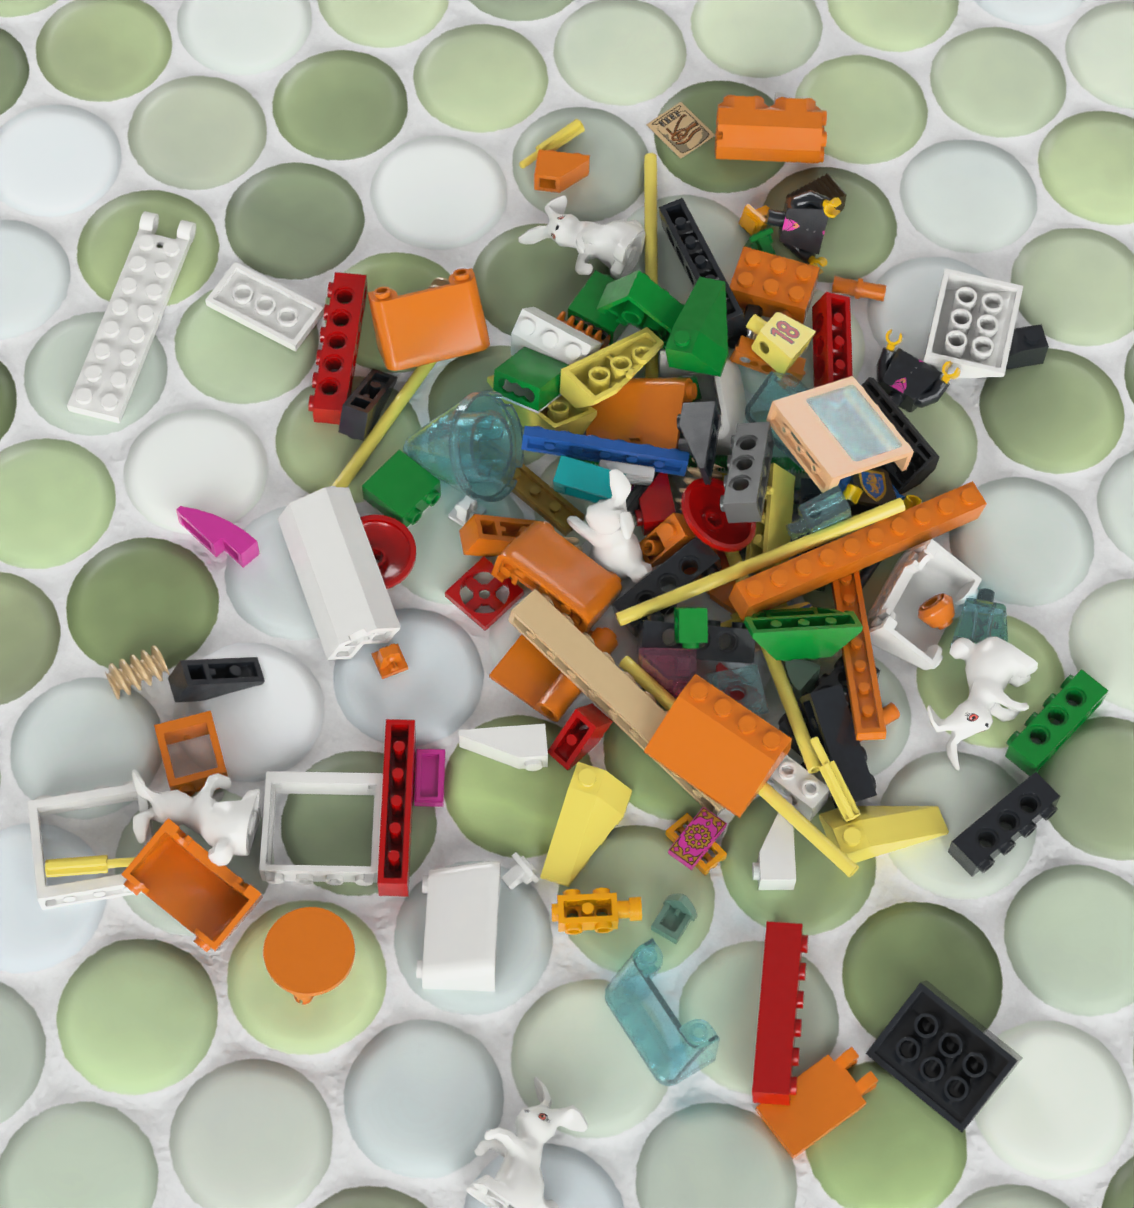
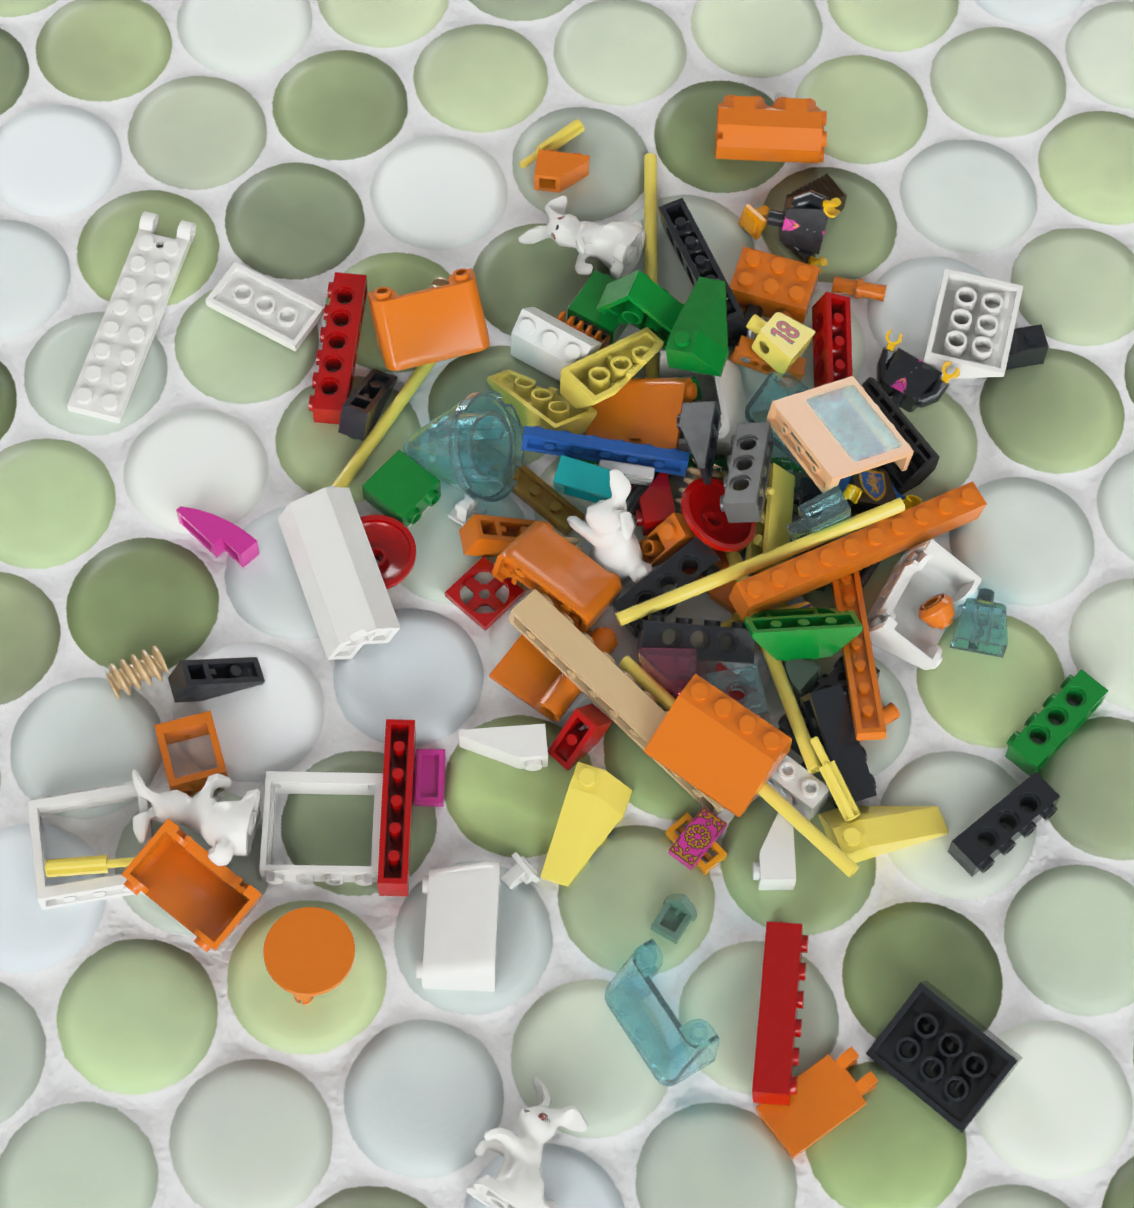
orange brick [371,643,408,679] -> none
green piece [493,347,569,413] -> none
light orange brick [551,888,642,935] -> none
sticker [646,102,715,159] -> none
green brick [674,607,708,649] -> none
green brick [745,227,776,255] -> none
white animal [927,637,1038,771] -> none

